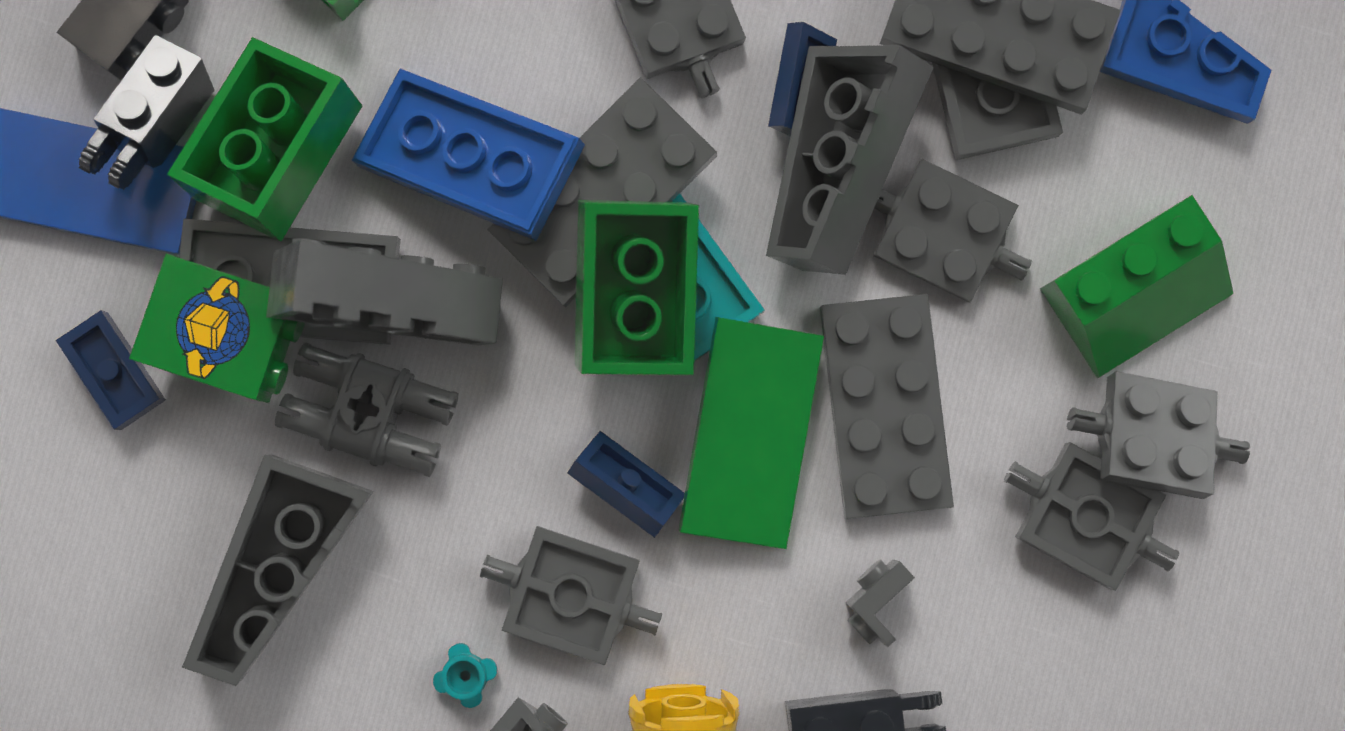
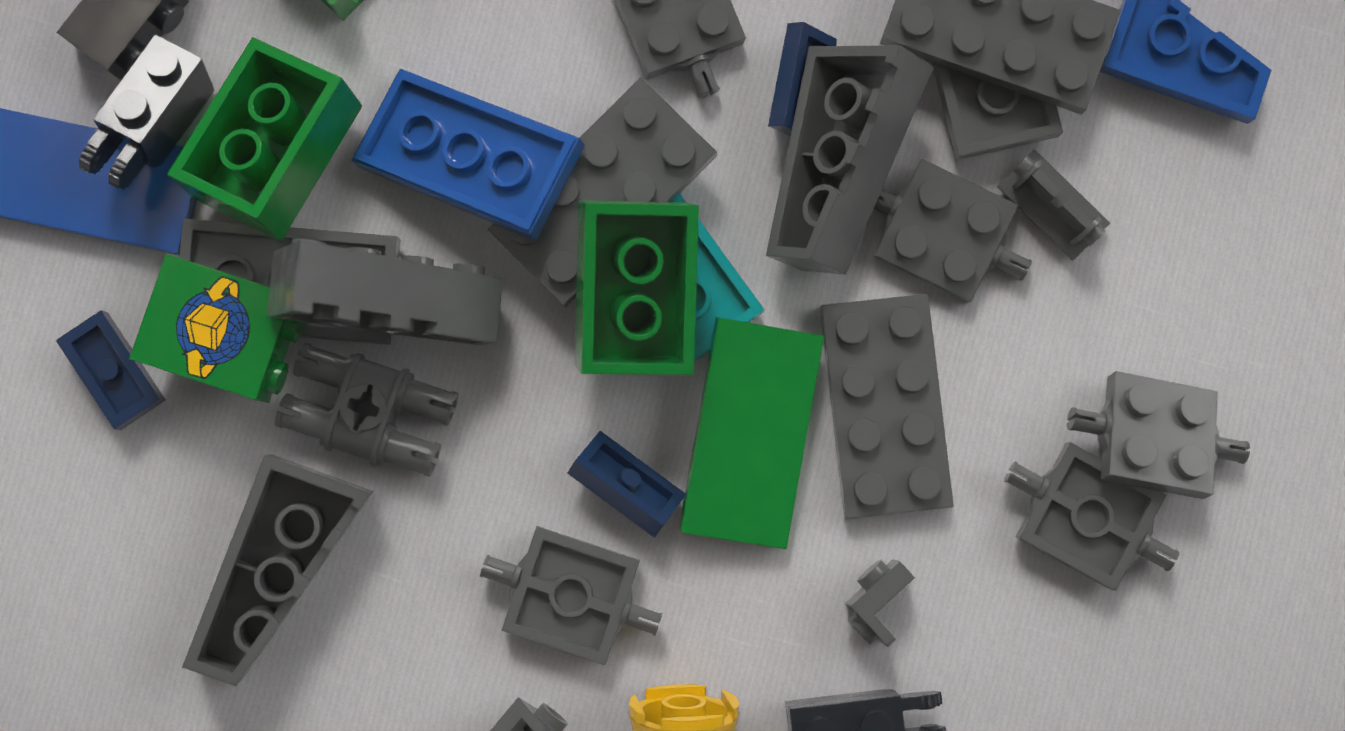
teal plate [433,643,498,708] -> none
green slope [1040,195,1234,378] -> none
none -> dark grey hinge [997,149,1110,261]

